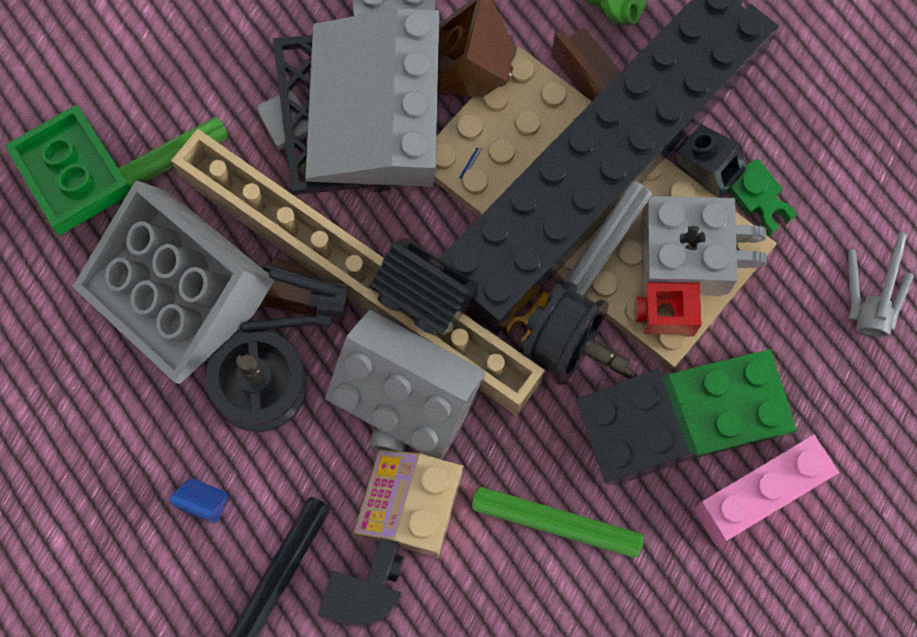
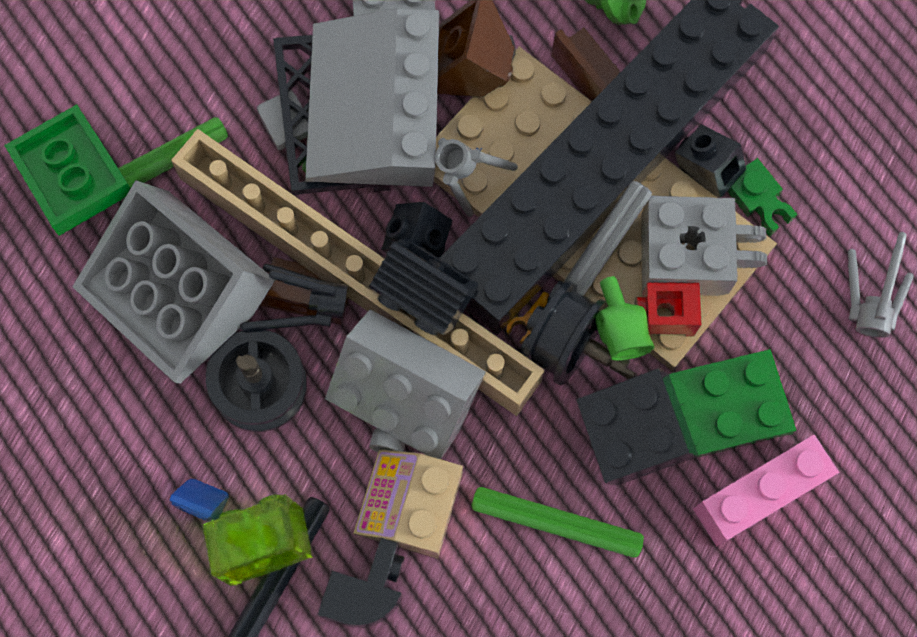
none -> clear neon green brick [203,494,313,586]
none -> black brick [381,202,453,258]
none -> light grey plant [435,138,518,217]
none -> bright green piece [596,276,655,361]

